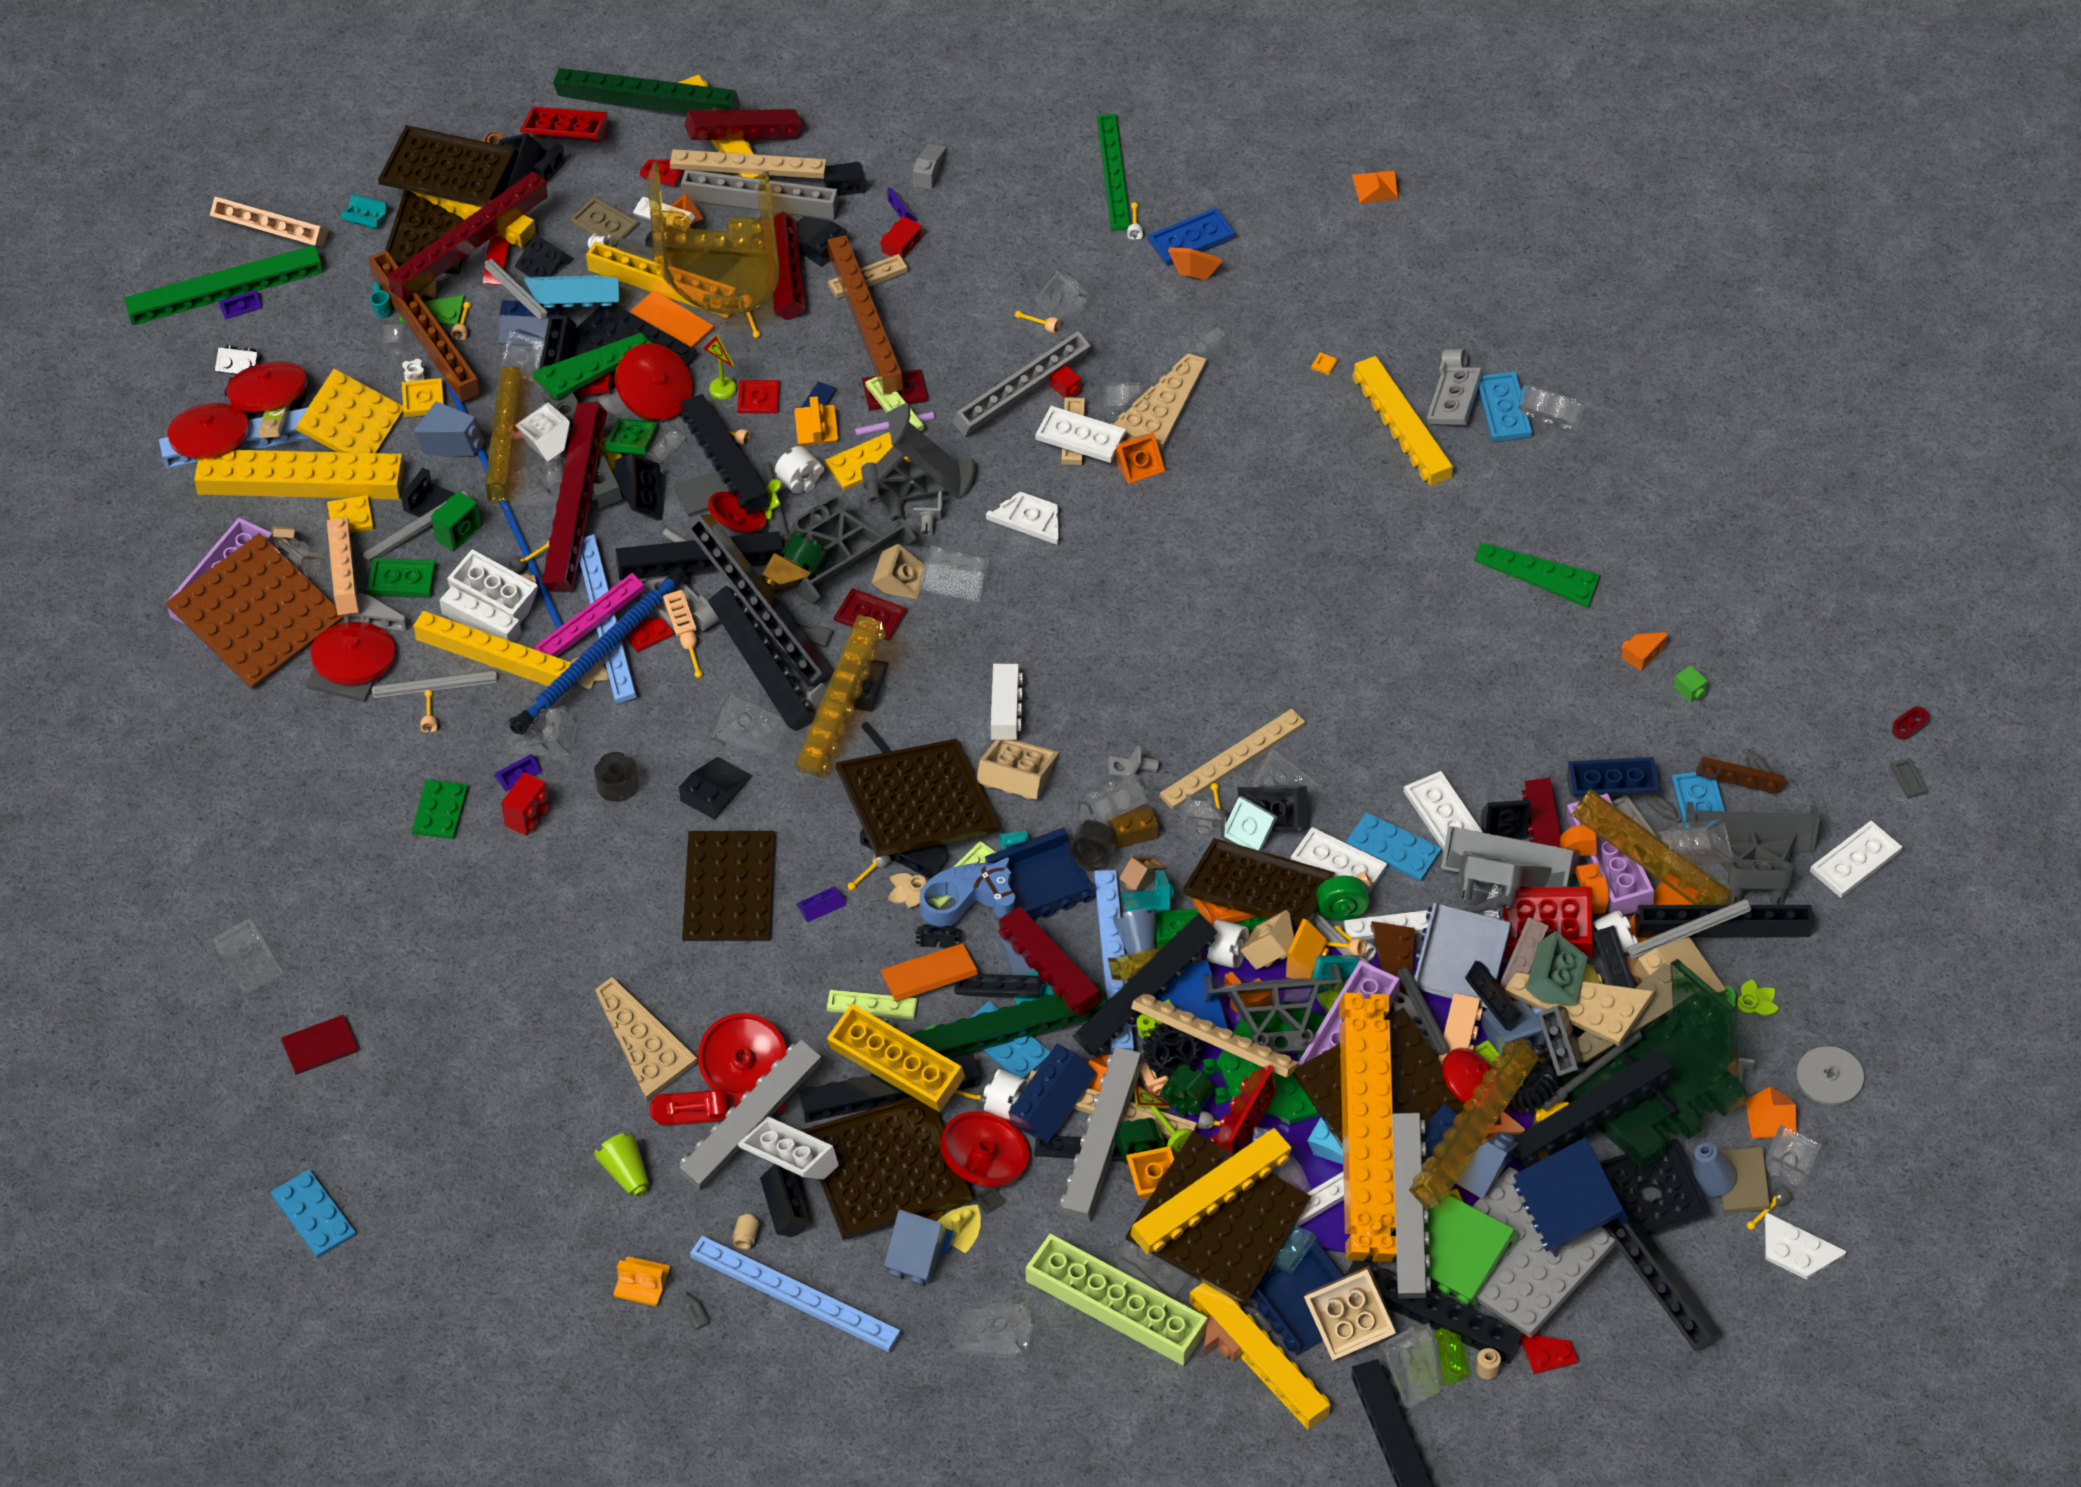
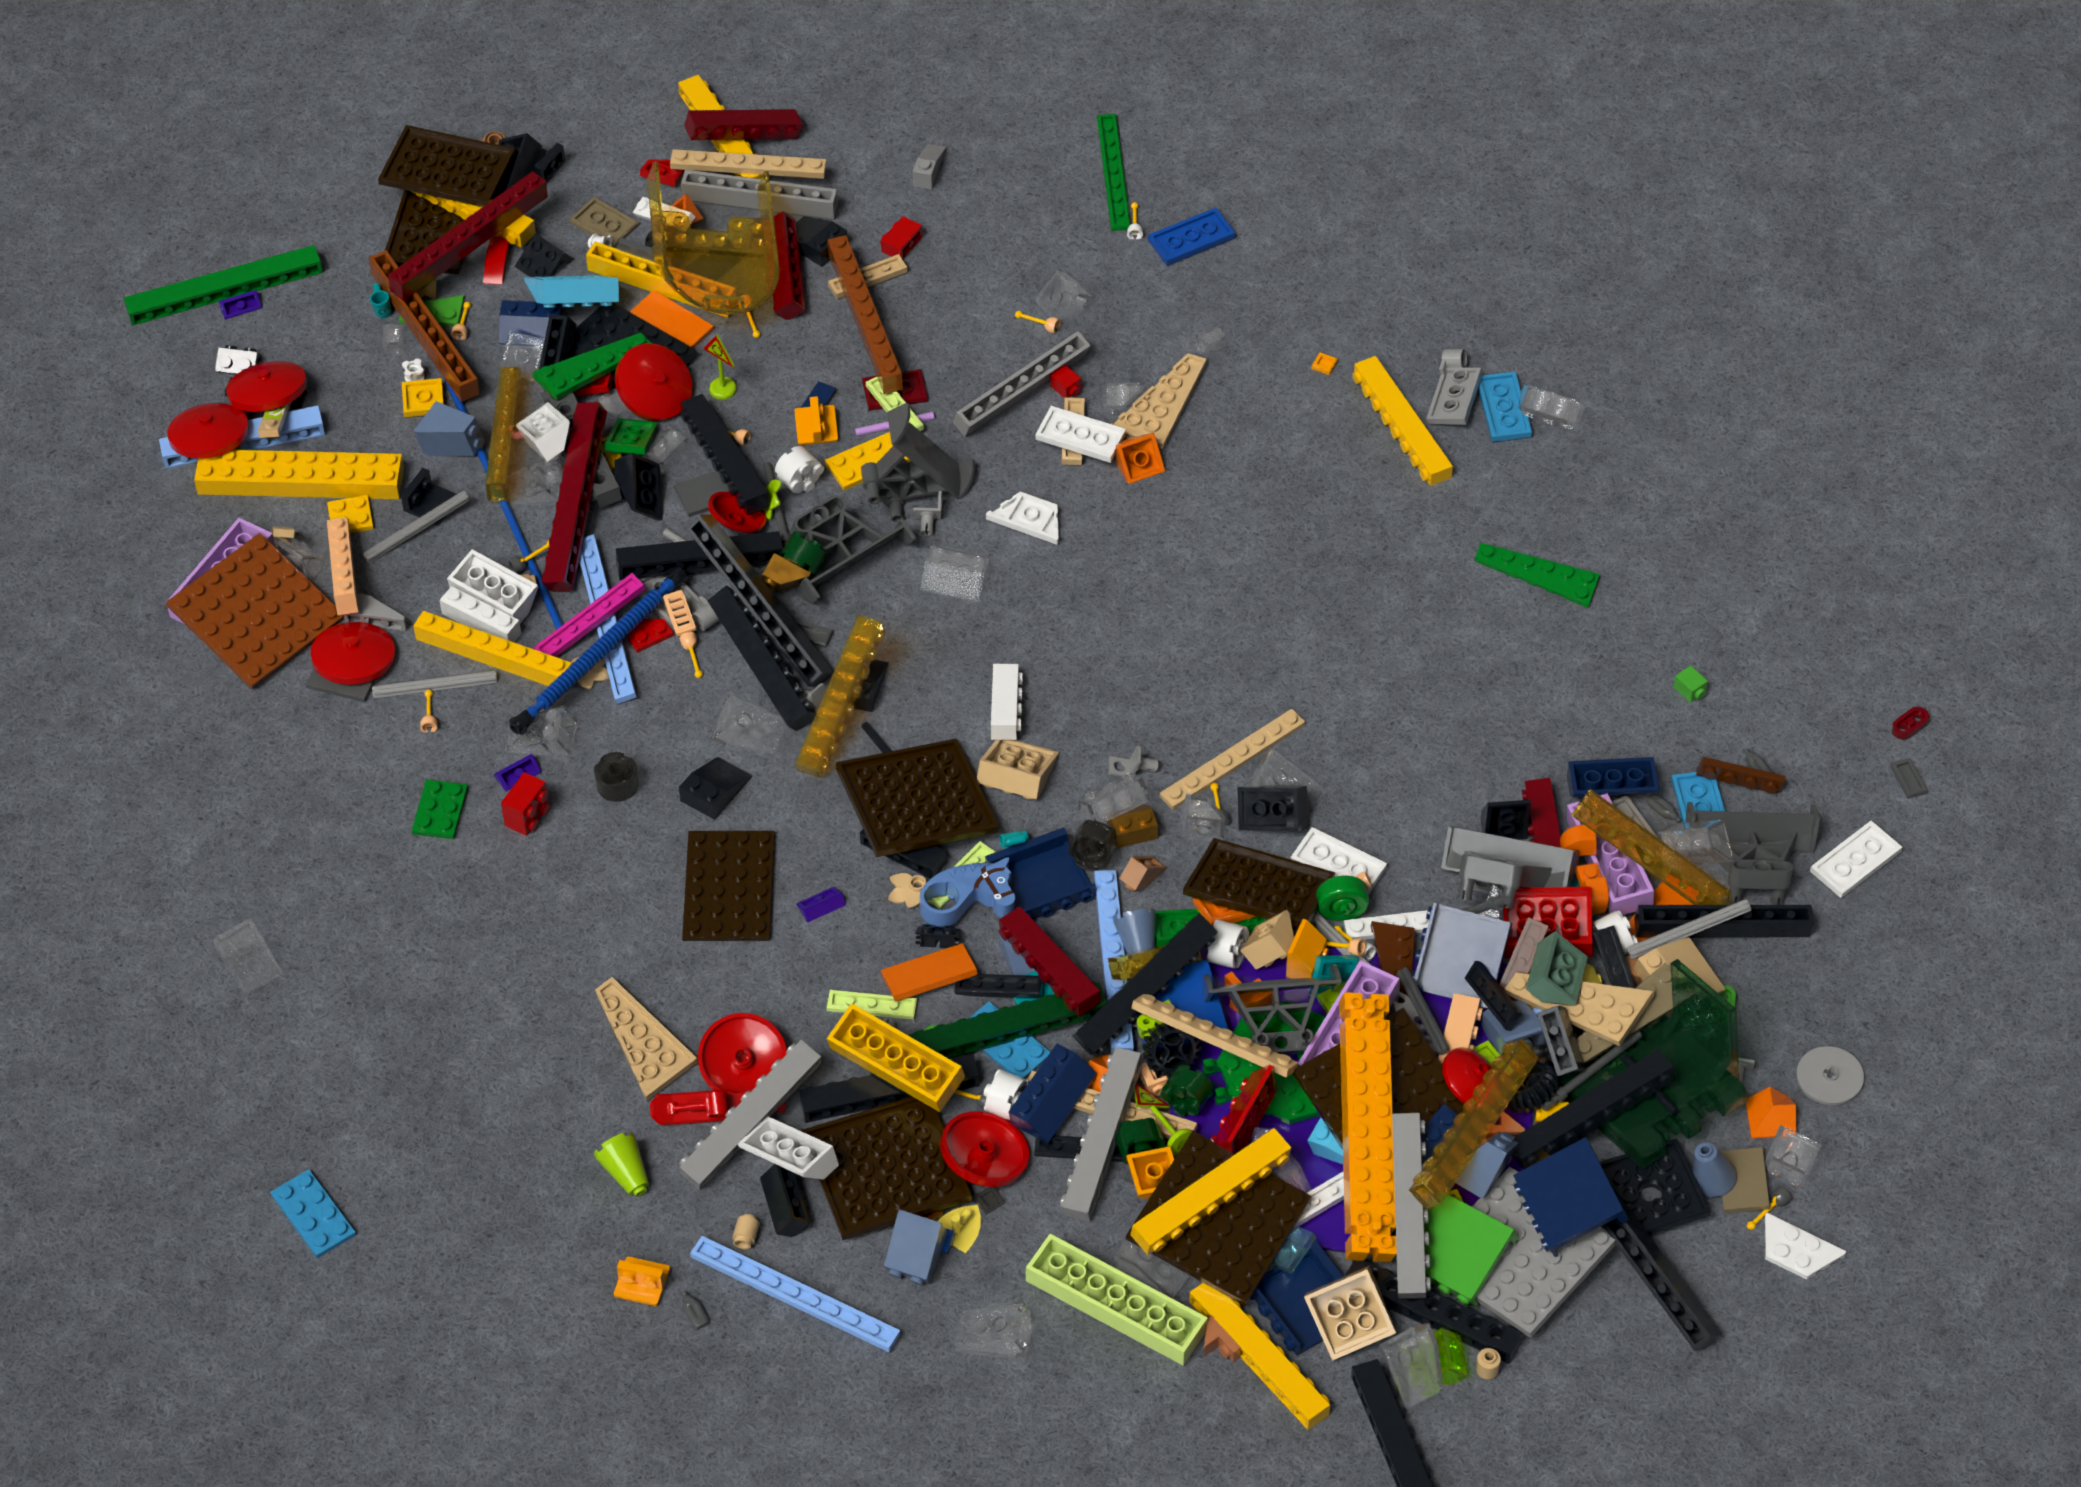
light nougat brick [210,197,329,247] -> none
dark red tile [281,1015,359,1075] -> none
yellow plate [295,369,403,453] -> none
teal bracket [341,193,387,228] -> none
green plate [368,558,435,598] -> none
green brick [431,491,481,552] -> none
light grey axle [484,259,548,321] -> none
red slope [520,106,608,142] -> none
dark green brick [553,68,741,113] -> none
red tile [737,380,779,414] -> none
black bracket [824,162,865,196] -> none
dark red tile [833,588,908,641] -> none
hinge [848,854,891,891] -> none
tan slope [872,544,927,599] -> none
dark purple slope [887,187,918,221] -> none
teal bracket [1121,870,1174,913] -> none
orange slope [1168,247,1222,280] -> none
light grey hinge [1198,1111,1220,1130] -> none
light aqua plate [1221,796,1277,851] -> none
dark grey piece [1241,1304,1273,1334] -> none
dark azure plate [1345,812,1442,881] -> none
orange slope [1352,170,1398,204] -> none
white plate [1403,771,1483,851] -> none
red wing [1521,1333,1578,1375] -> none
orange slope [1621,632,1668,671] -> none
lime plate [1737,980,1779,1016] -> none

